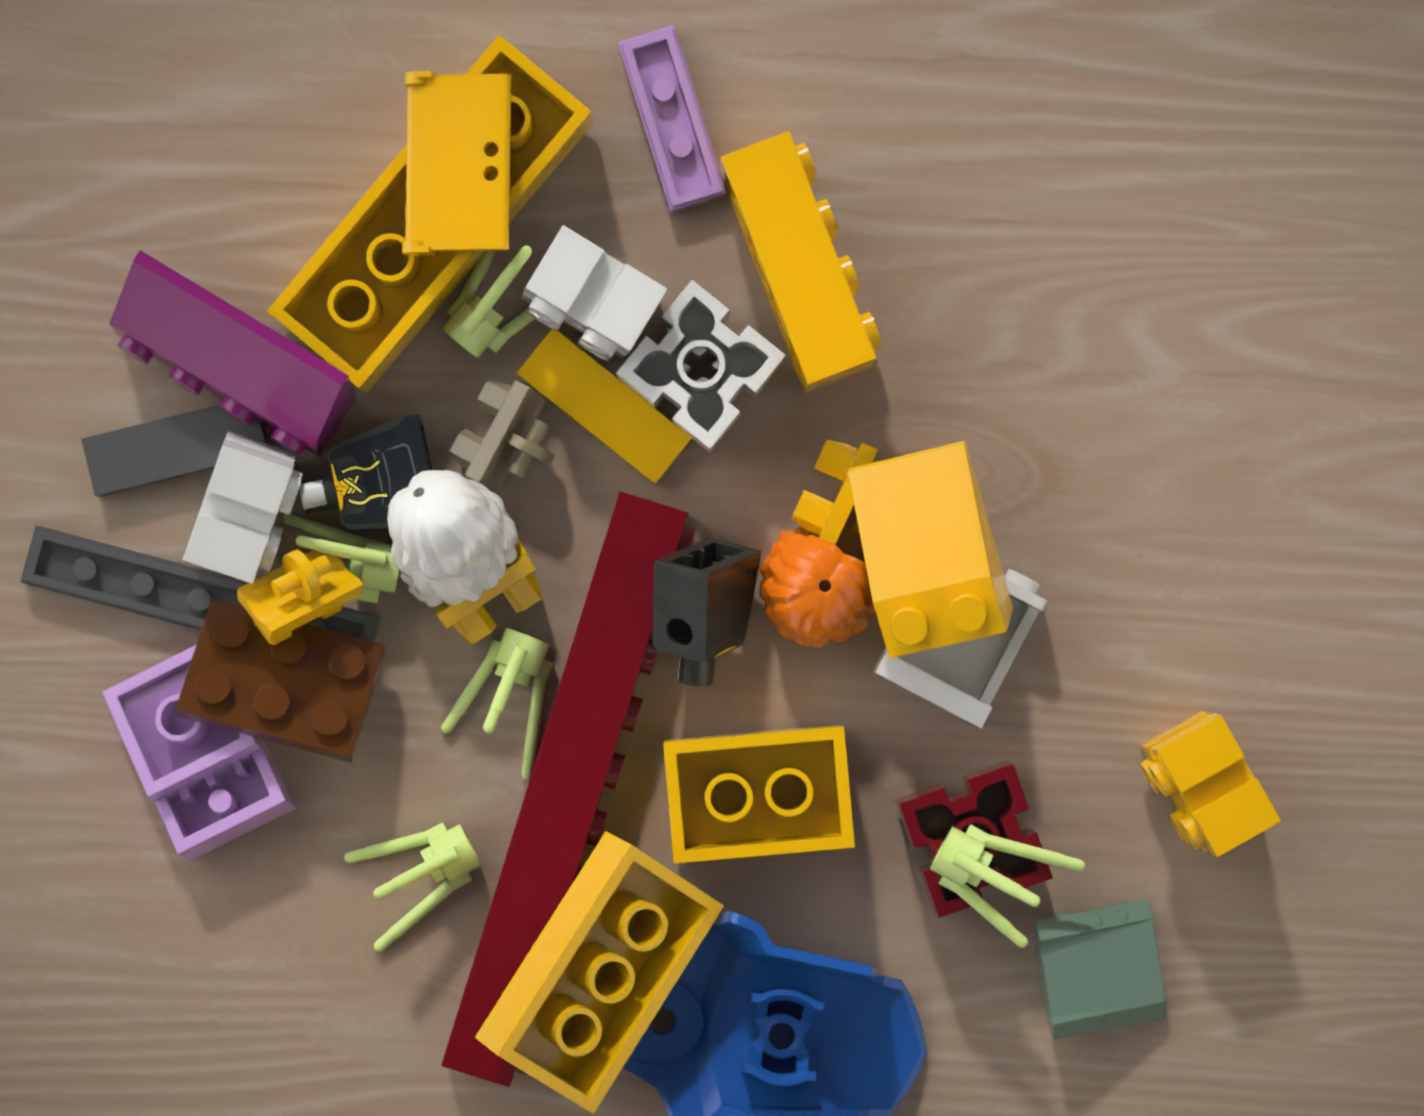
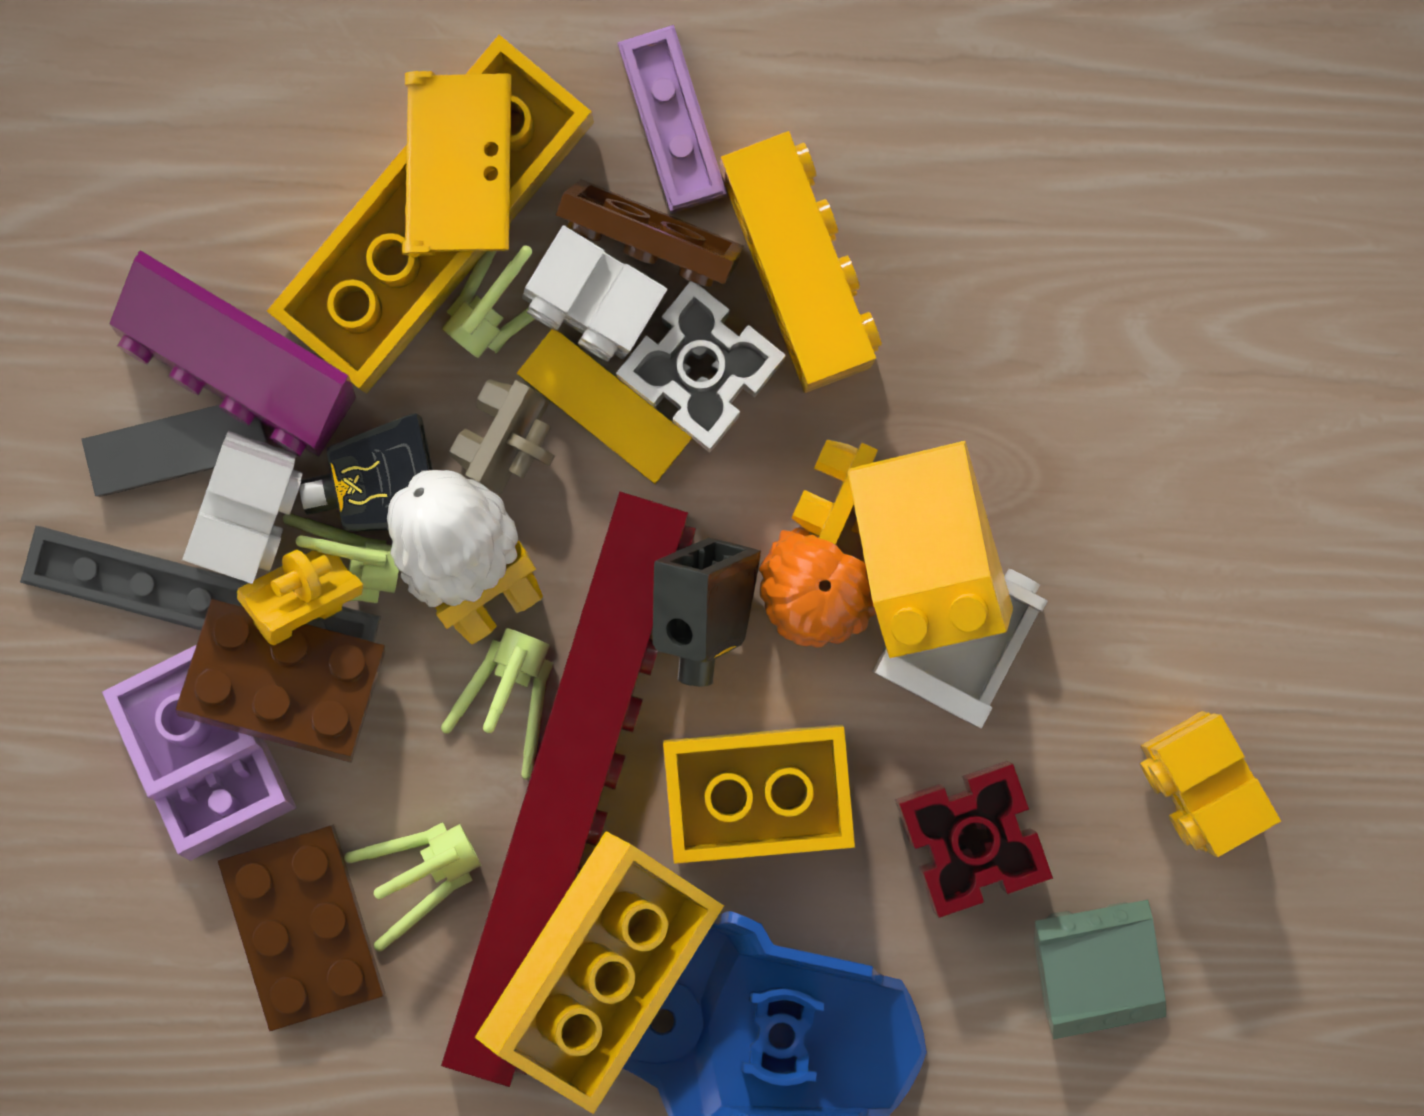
yellowish green plant [930,824,1085,948] -> none
none -> reddish brown plate [218,824,386,1032]
none -> reddish brown plate [555,179,744,287]

